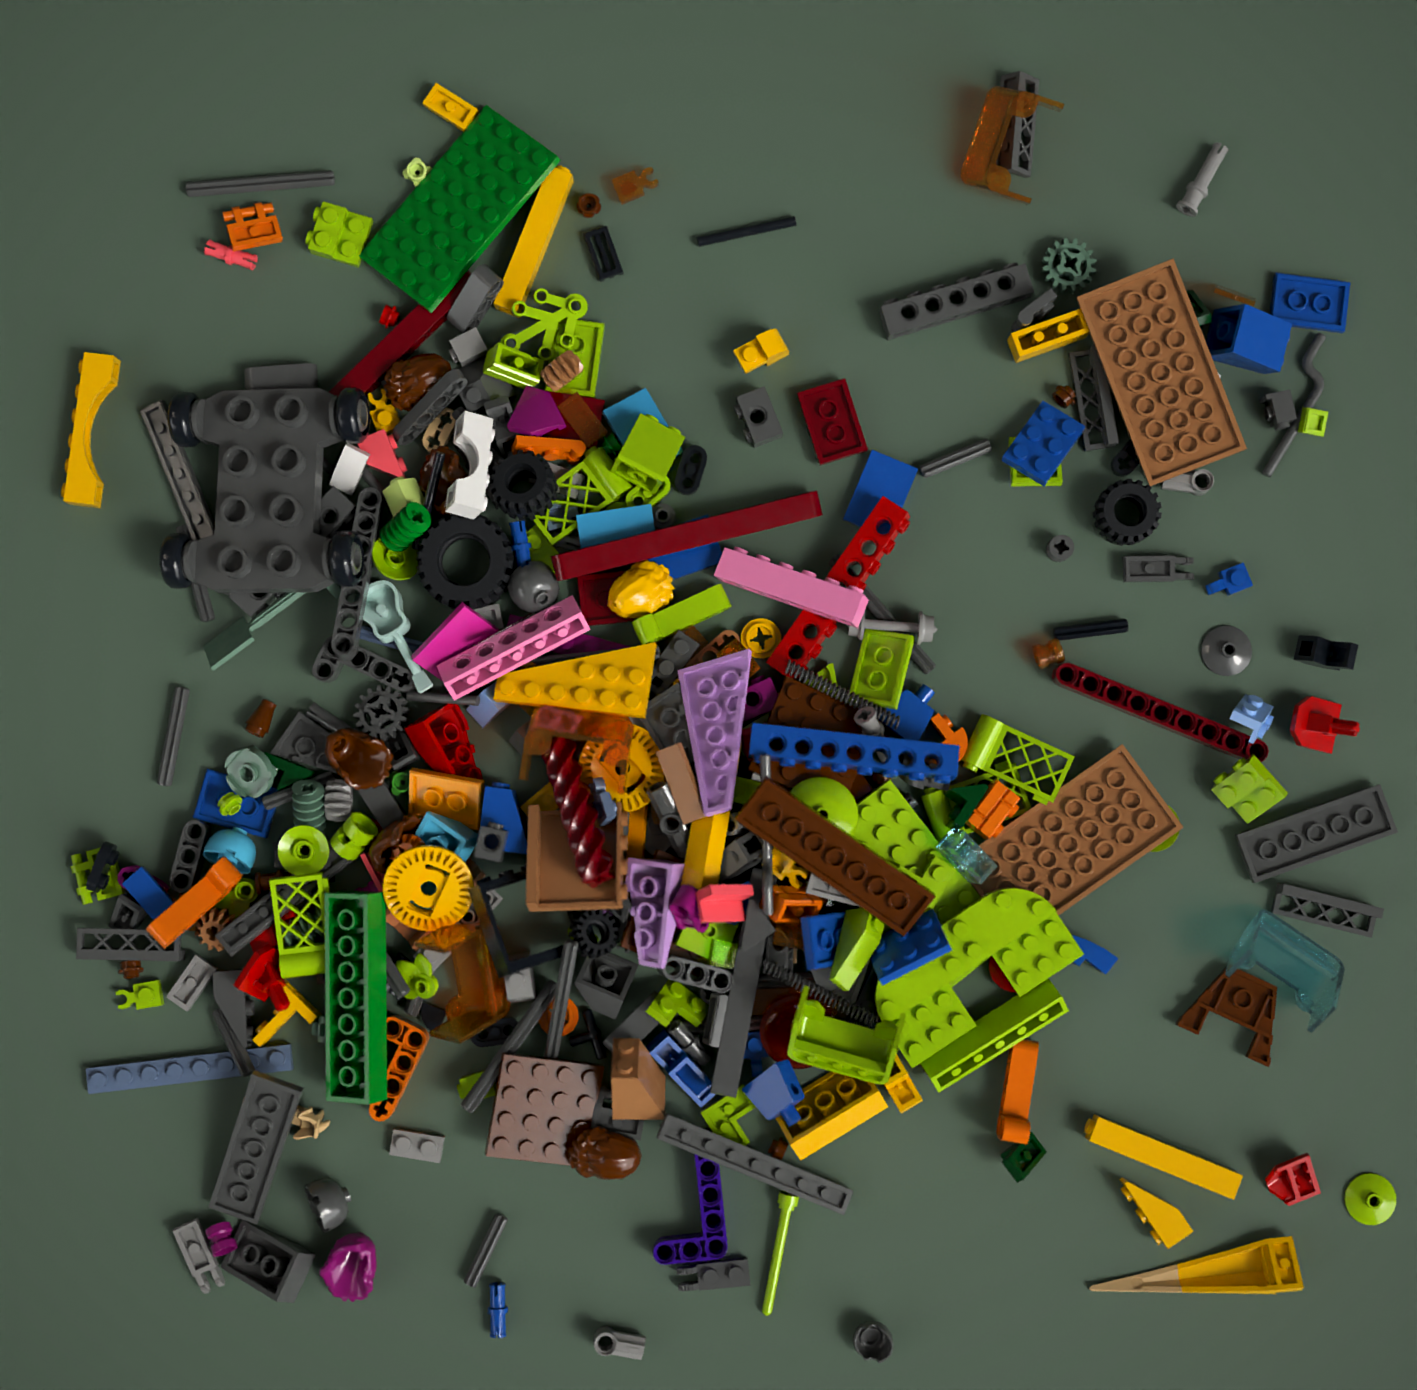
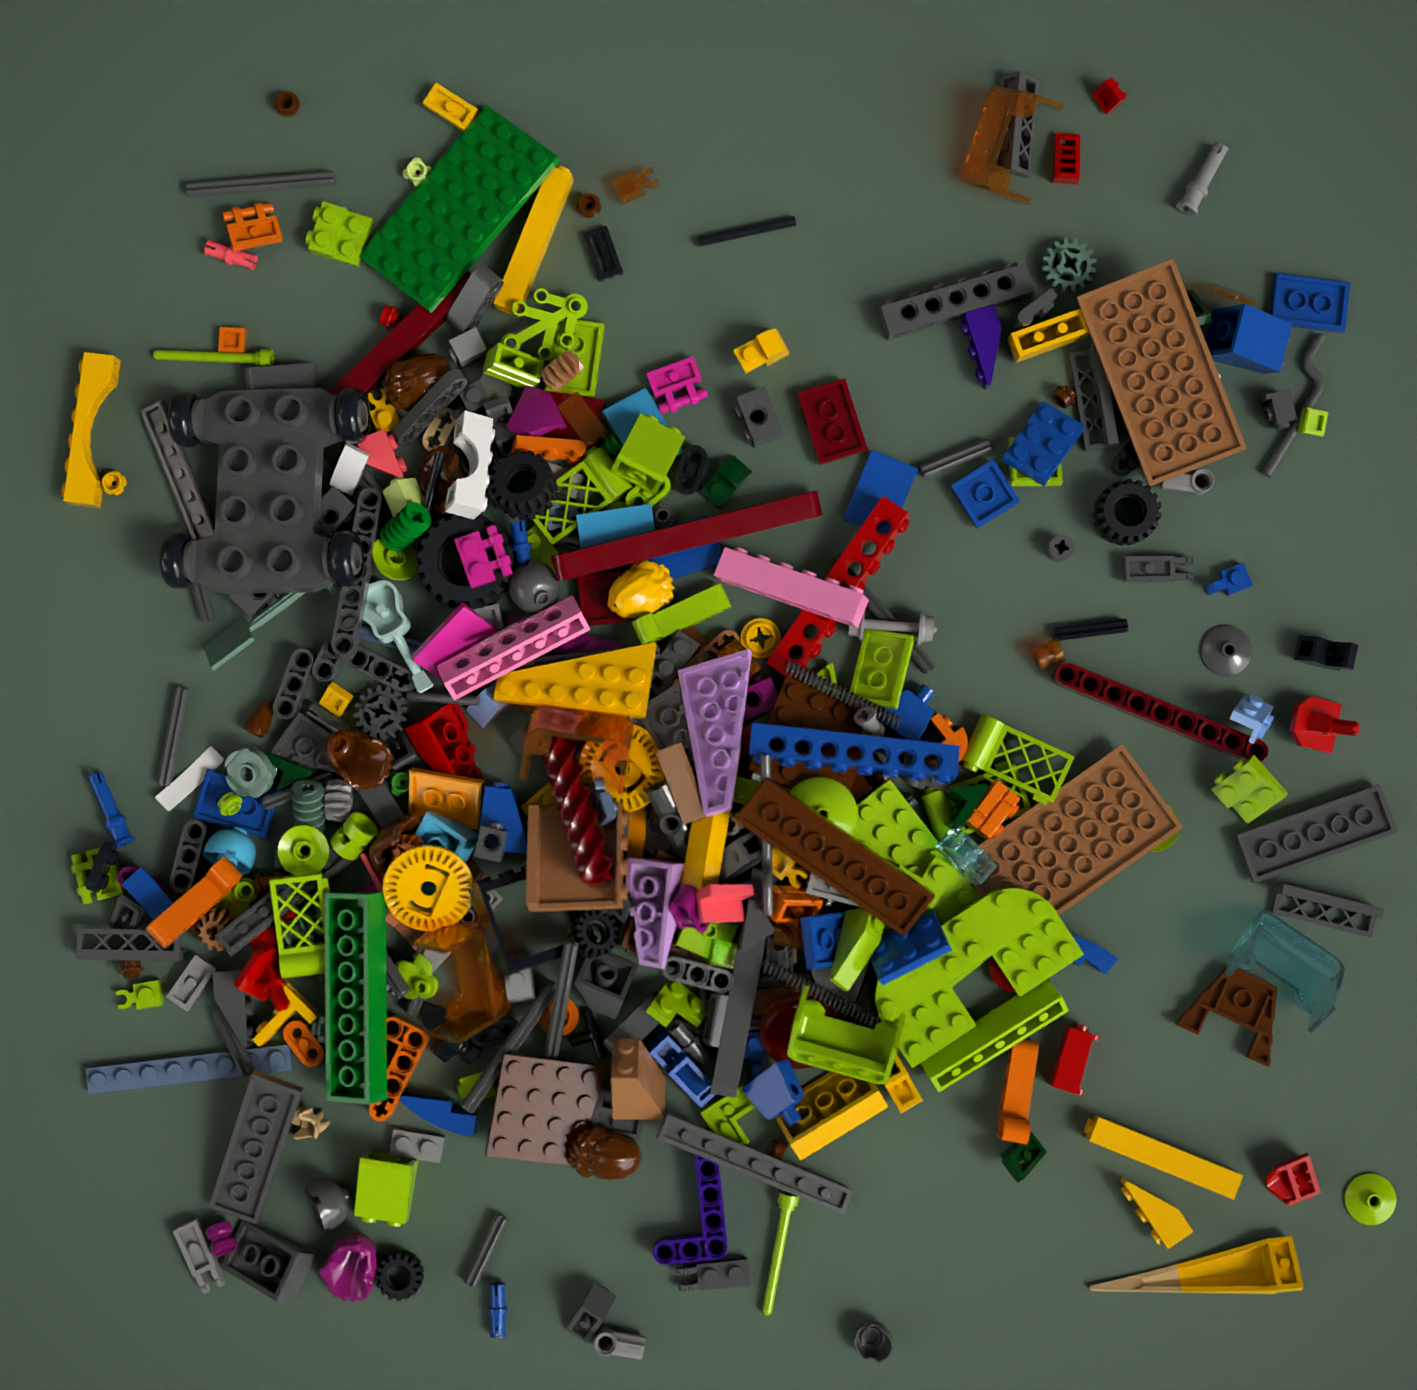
none -> blue pin [87,772,135,849]
none -> yellow plate [102,471,127,495]
none -> lime piece [153,349,274,367]
none -> white sticker [155,746,224,811]
none -> orange tile [218,327,247,353]
none -> dark grey beam [273,648,317,720]
none -> reddish brown plate [275,91,300,117]
none -> orange plate [283,1020,326,1067]
none -> yellow plate [319,682,353,718]
none -> lime slope [354,1150,419,1227]
none -> black tyre [375,1250,424,1301]
none -> blue slope [400,1093,479,1136]
none -> black piece [432,1025,481,1065]
none -> dark pink plate [454,525,513,589]
none -> dark grey slope [565,1282,616,1343]
none -> dark pink plate [646,356,708,414]
none -> dark green slope [700,455,752,509]
none -> blue plate [950,459,1020,529]
none -> dark purple slope [960,304,1001,390]
none -> red brick [1049,1023,1100,1095]
none -> red slope [1052,133,1080,184]
none -> red tile [1092,78,1127,115]

